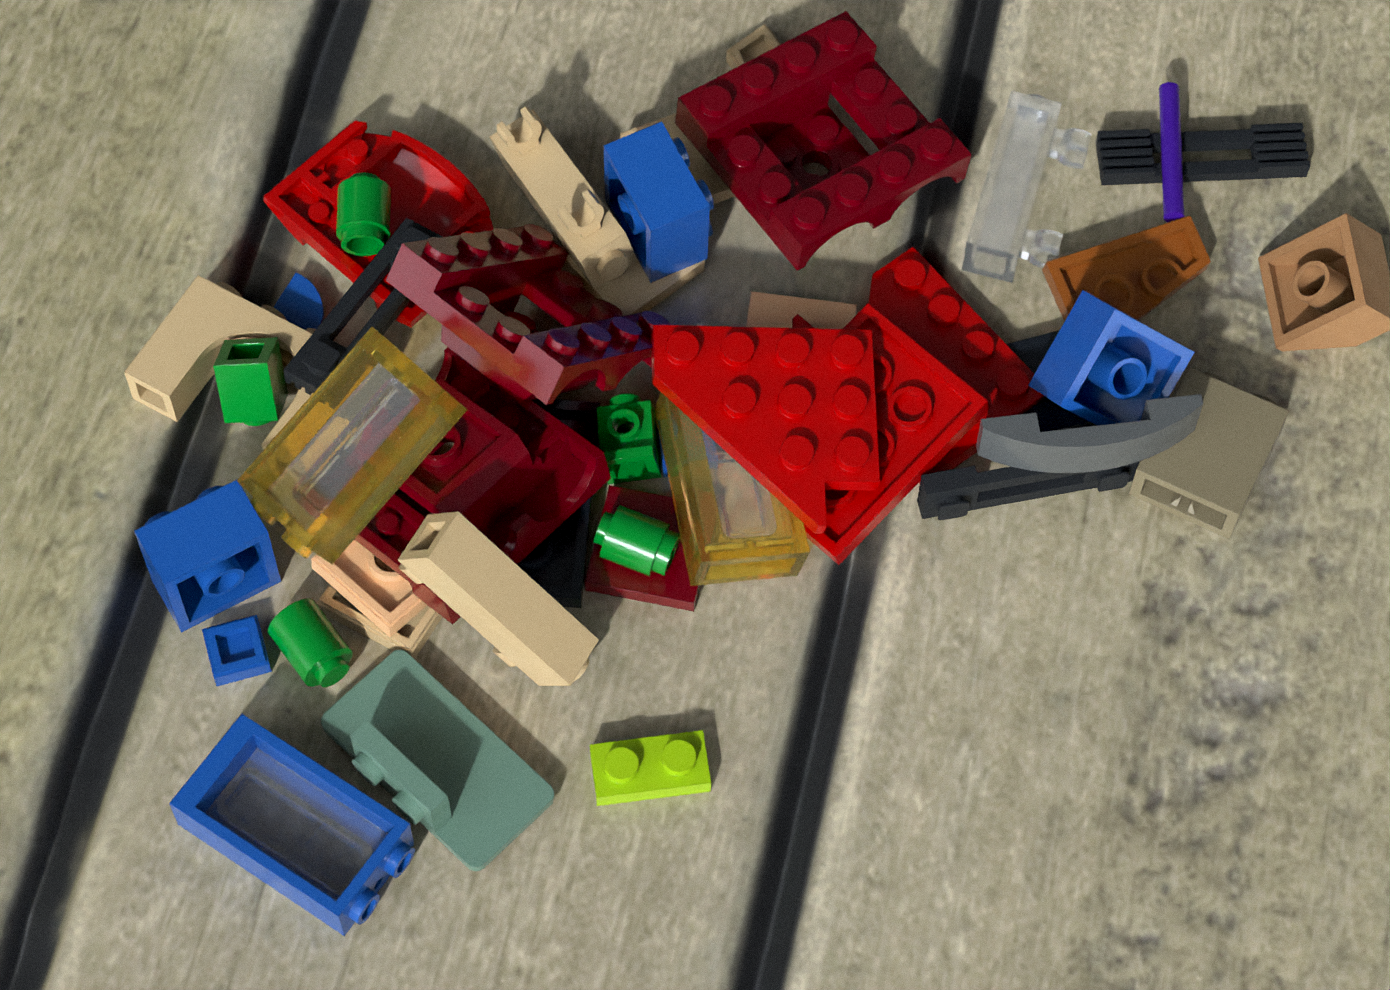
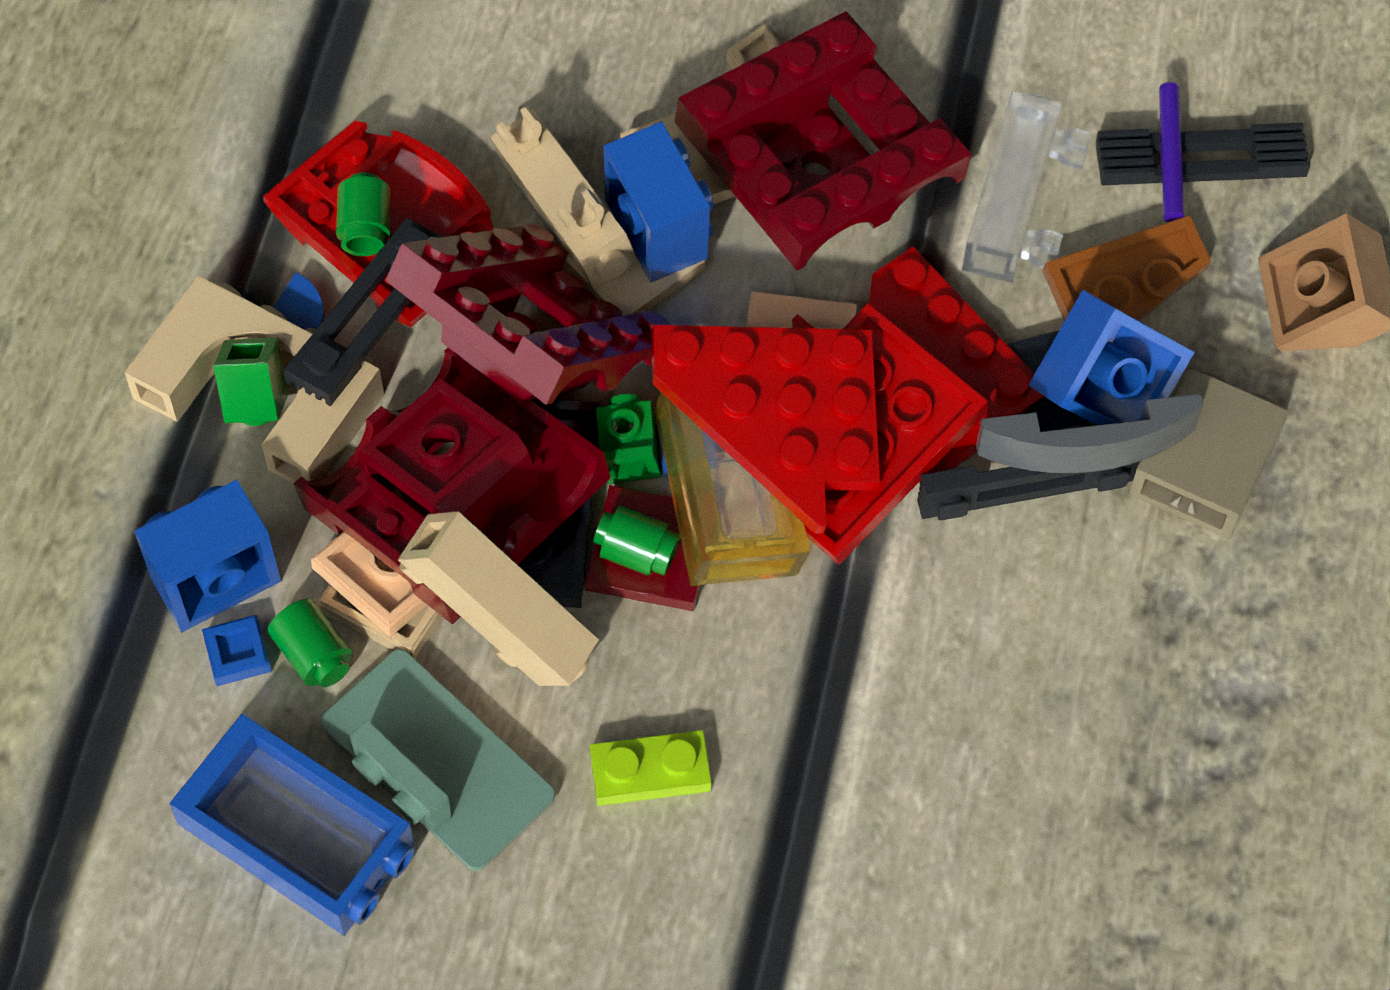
clear yellow piece [237,327,467,564] -> none

